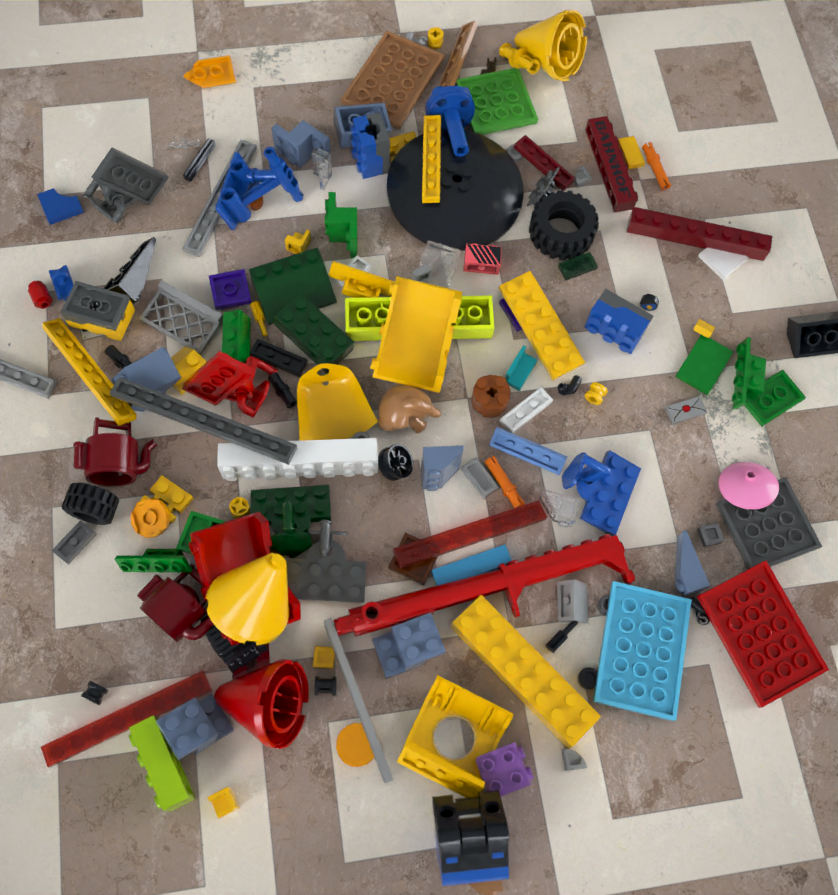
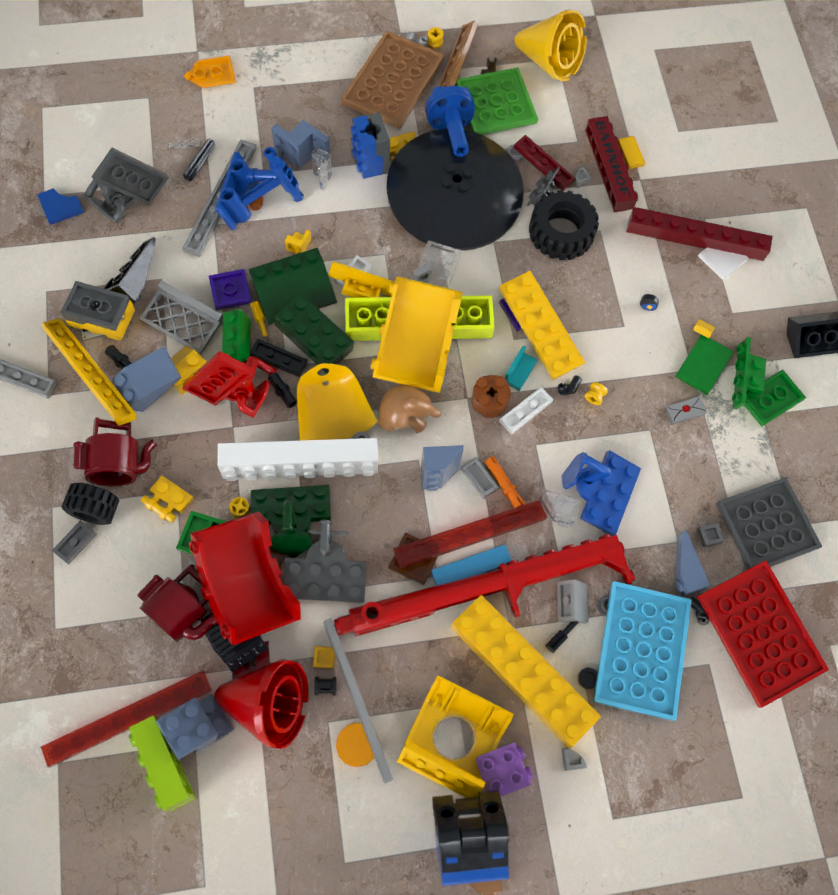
red brick [28,280,53,309] -> none
blue hips [49,265,74,301] -> none
black wheel [81,681,109,706] -> none
dark grey plate [110,377,298,465] -> none
green bracket [114,549,192,573] -> none
light orange tile [130,498,170,538] -> none
yellow cone [206,553,289,645] -> none
yellow panel [207,787,239,819] -> none
green bracket [325,192,358,258] -> none
sand blue slope [333,103,392,148] -> none
sand blue bracket [372,613,446,679] -> none
black wheel [378,444,413,481] -> none
yellow tile [422,115,441,203] -> none
coral brick [463,243,502,275] -> none
medium blue plate [489,427,568,475] -> none
yellow piece [499,43,540,75] -> none
clear green tile [558,252,598,281] -> none
blue piece [584,289,654,354] -> none
orange pin [642,142,671,191] -> none
bright pink dish [719,462,779,509] -> none

